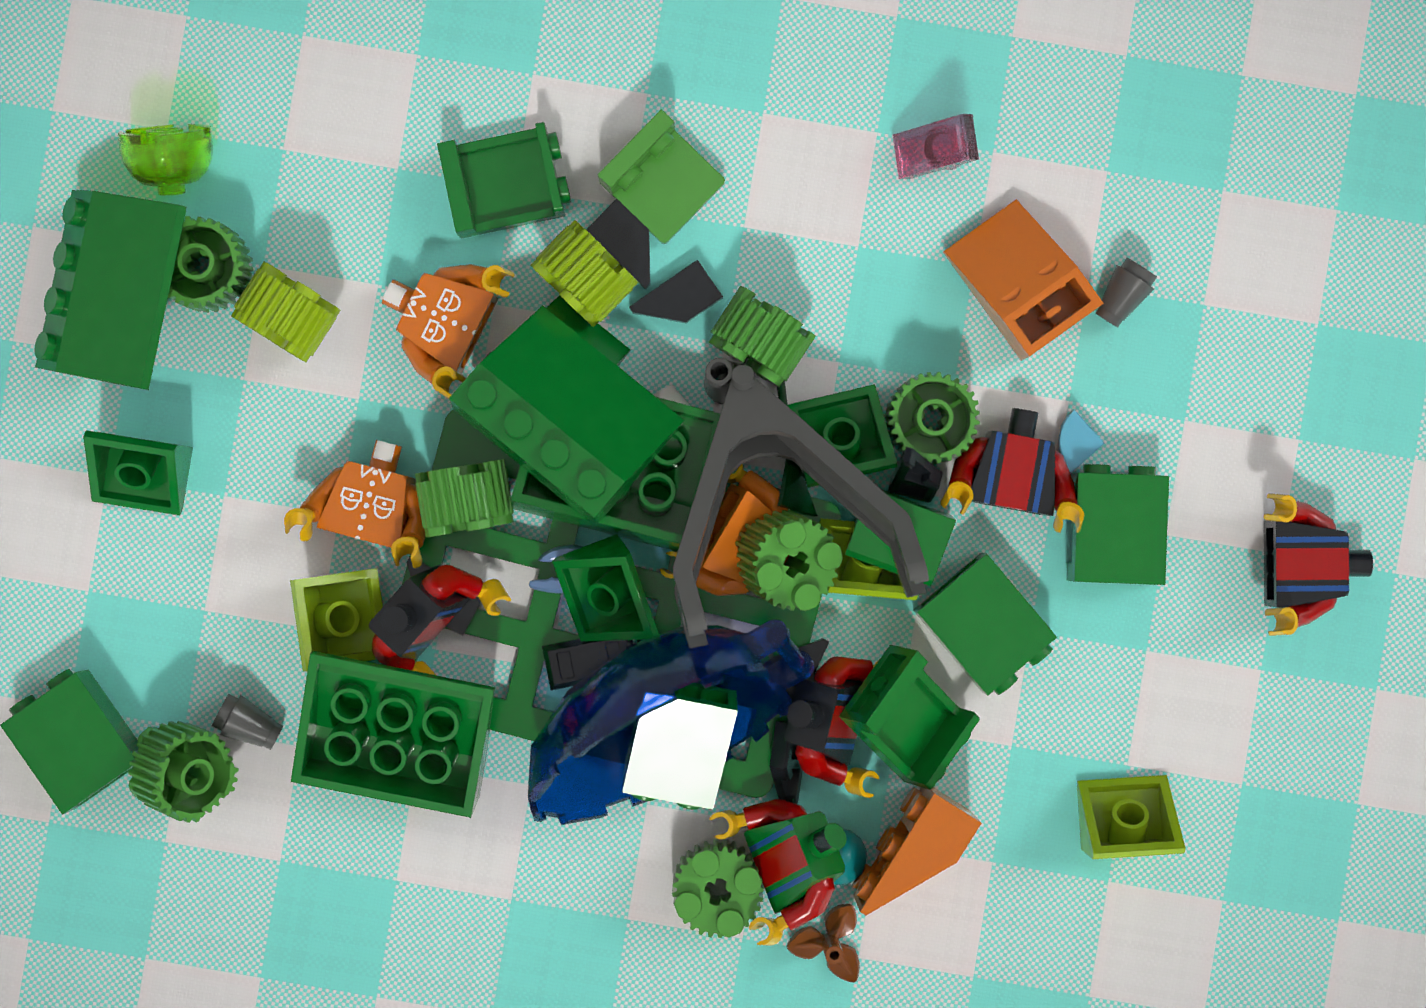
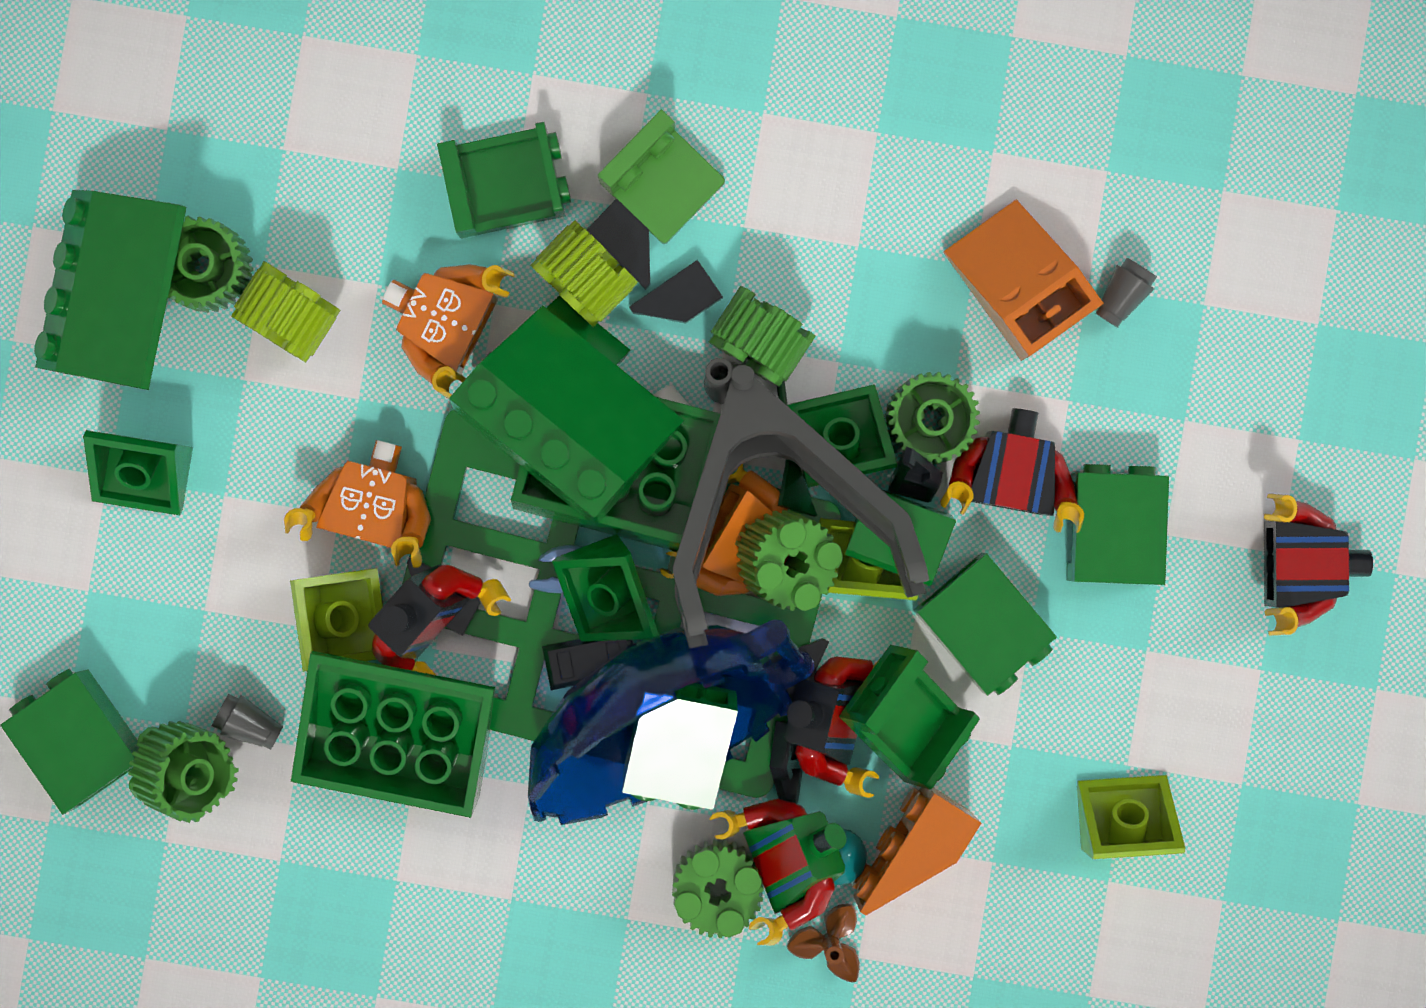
clear neon green cylinder [118,124,213,195] -> none
bright green brick [415,459,514,537] -> none
clear pink tile [893,114,979,179] -> none
medium azure tile [1058,410,1104,473] -> none

